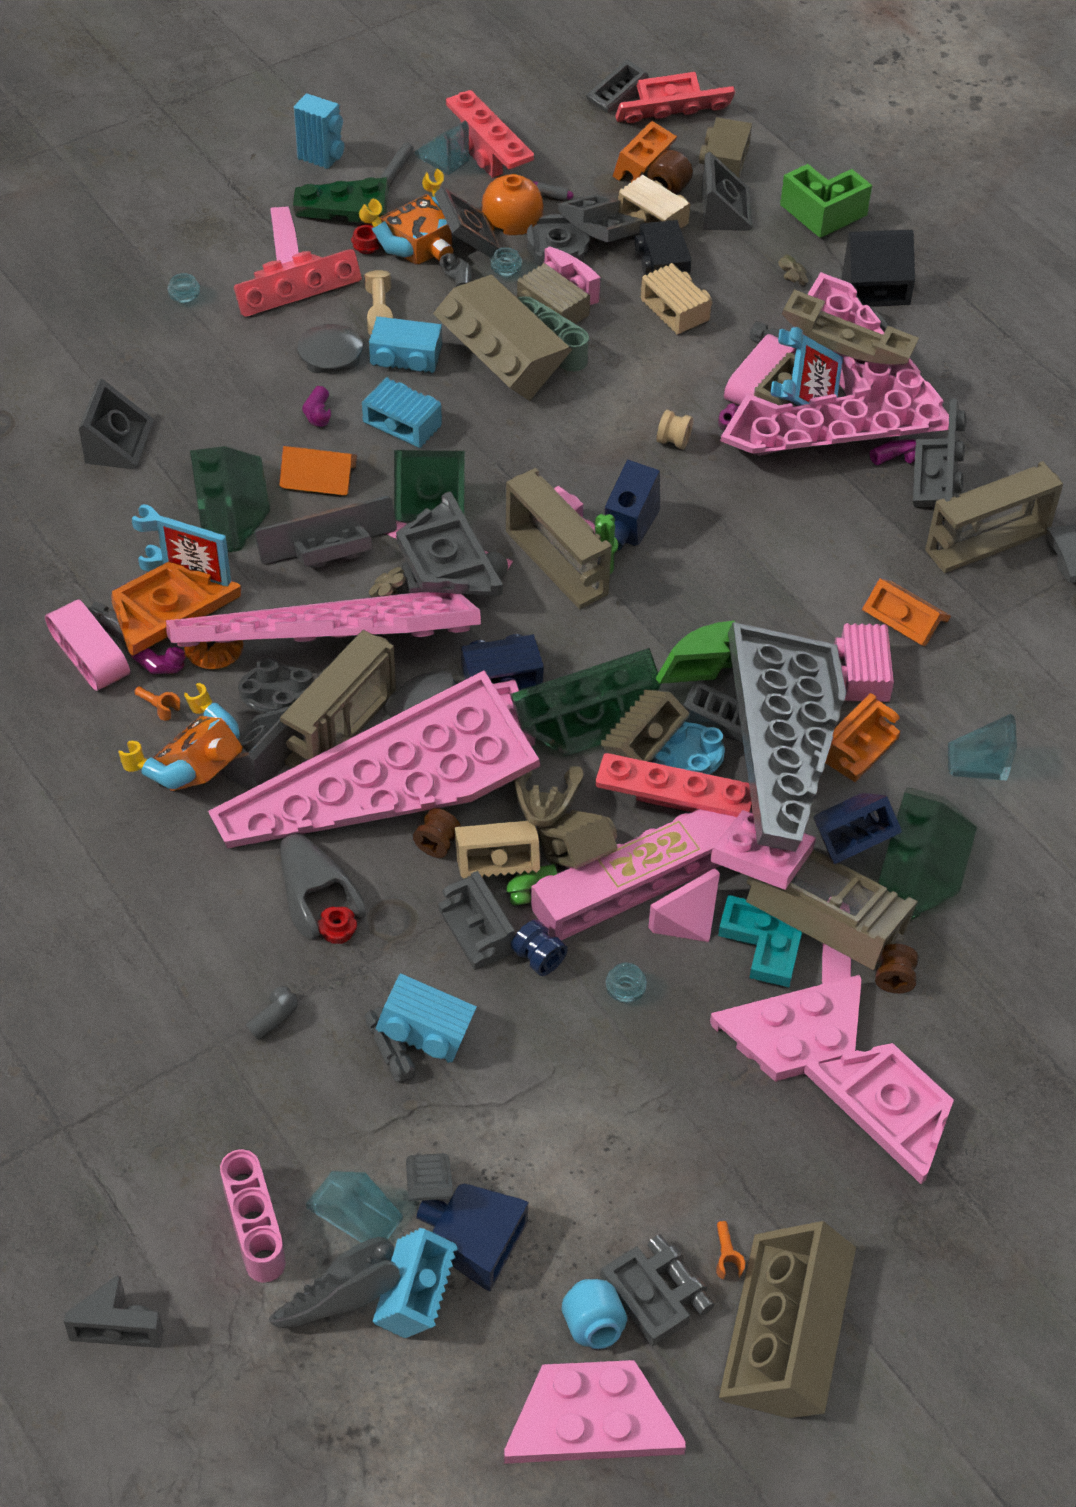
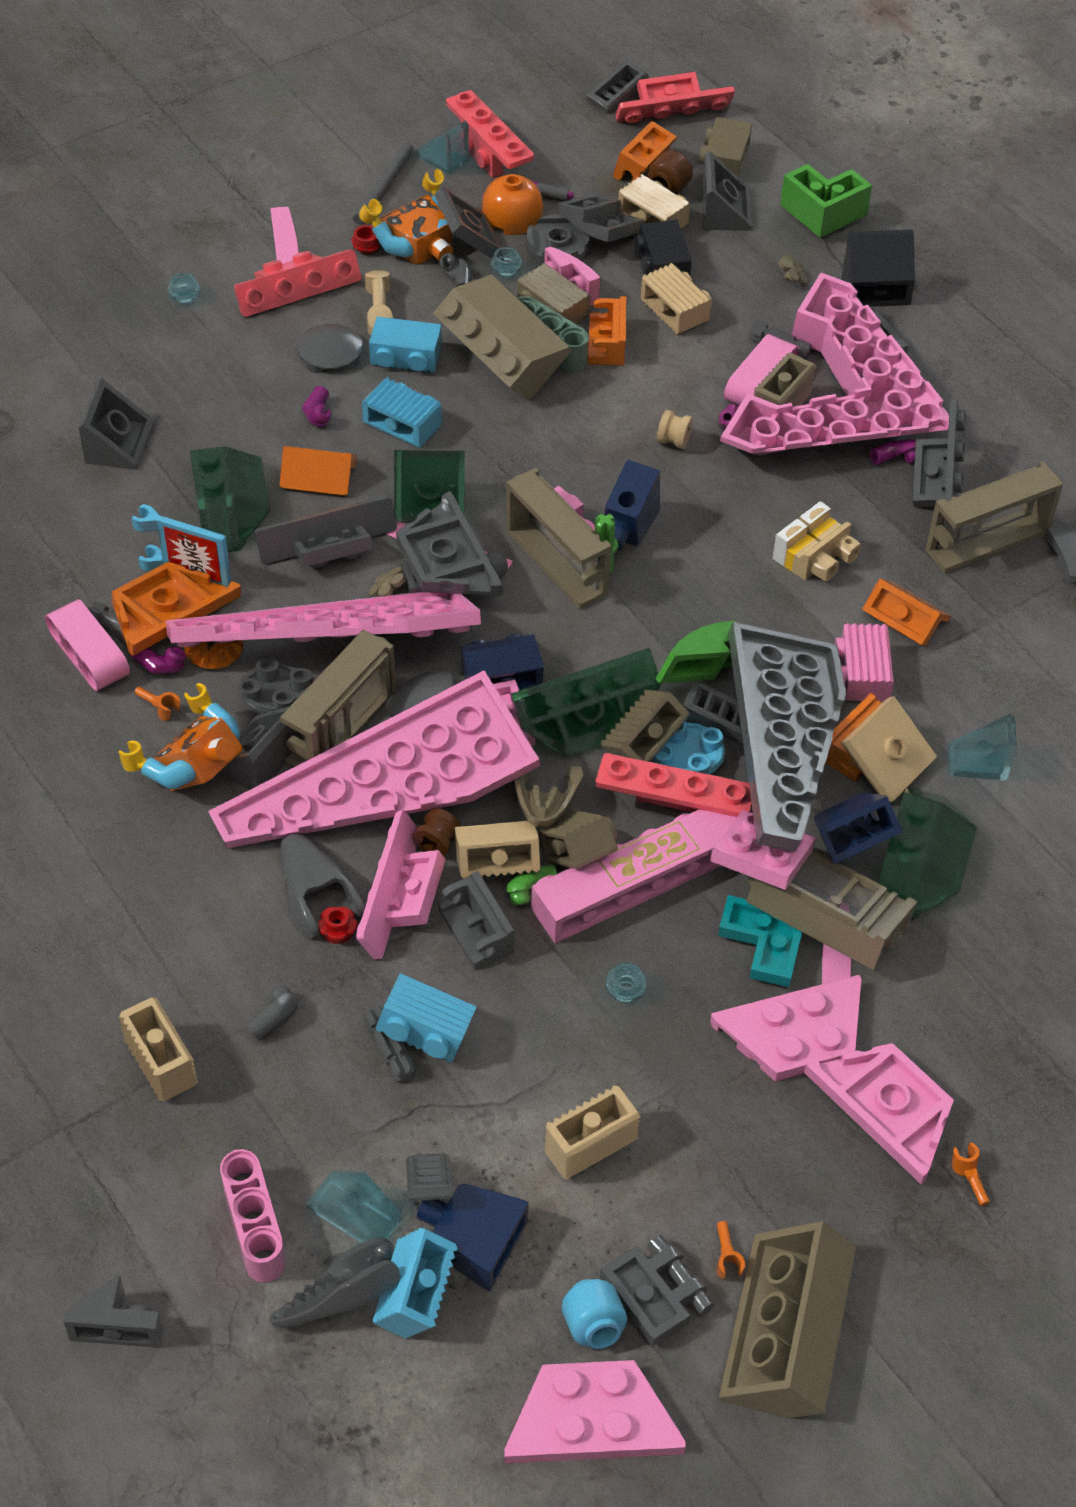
dark green wing [293,177,389,222] -> none
medium azure brick [294,93,344,169] -> none
dark blue wheel [511,919,568,976] -> none
bright pink slope [648,868,720,942] -> none
flag [771,327,843,406] -> none
dark tan slope [782,289,919,364] -> none
reddish brown wheel [875,944,918,994] -> none
none -> tan brick [119,997,198,1102]
none -> bright pink bracket [356,810,446,960]
none -> tan brick [545,1085,640,1180]
none -> orange hinge [588,296,626,366]
none -> tan hips [772,501,861,582]
none -> tan plate [841,696,937,802]
none -> orange hand [951,1142,990,1206]

